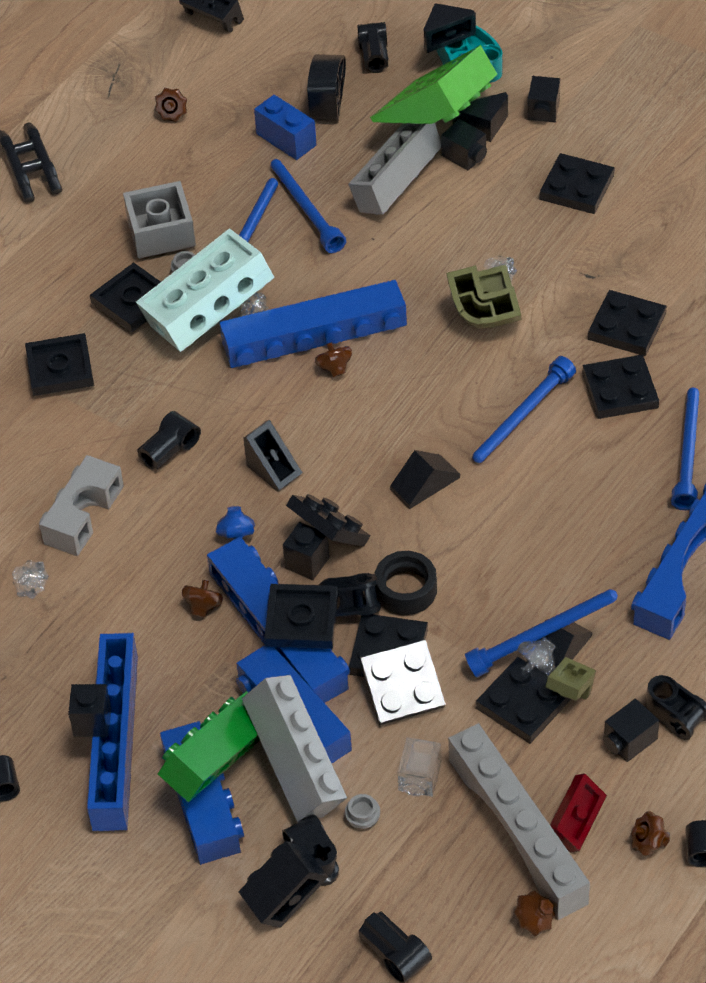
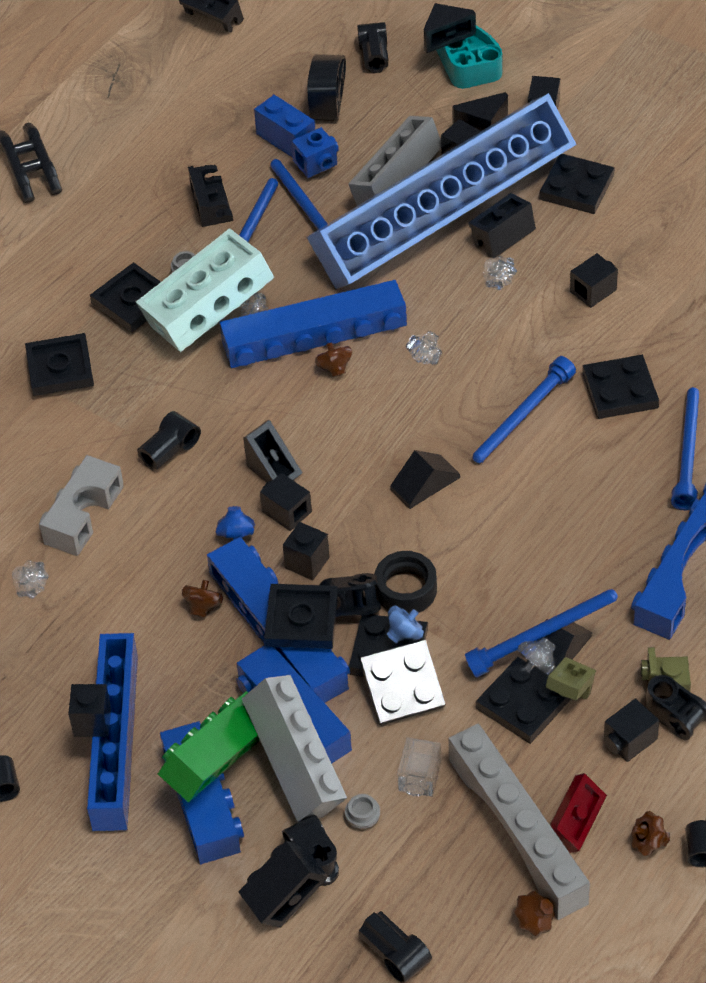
light grey brick [123,181,196,258] -> none
reddish brown piece [154,88,187,122] -> none
black plate [286,494,371,546] -> none
bright green slope [370,45,498,124] -> none
olive brick [446,264,522,328] -> none
black plate [588,290,667,356] -> none
none -> black hinge [188,165,233,227]
none -> black brick [260,473,312,531]
none -> blue brick [292,127,339,178]
none -> medium blue brick [306,93,577,289]
none -> medium blue piece [387,605,424,643]
none -> clear piece [406,331,442,365]
none -> black hinge [468,193,536,259]
none -> black brick [570,253,618,308]
none -> olive bracket [641,647,691,691]

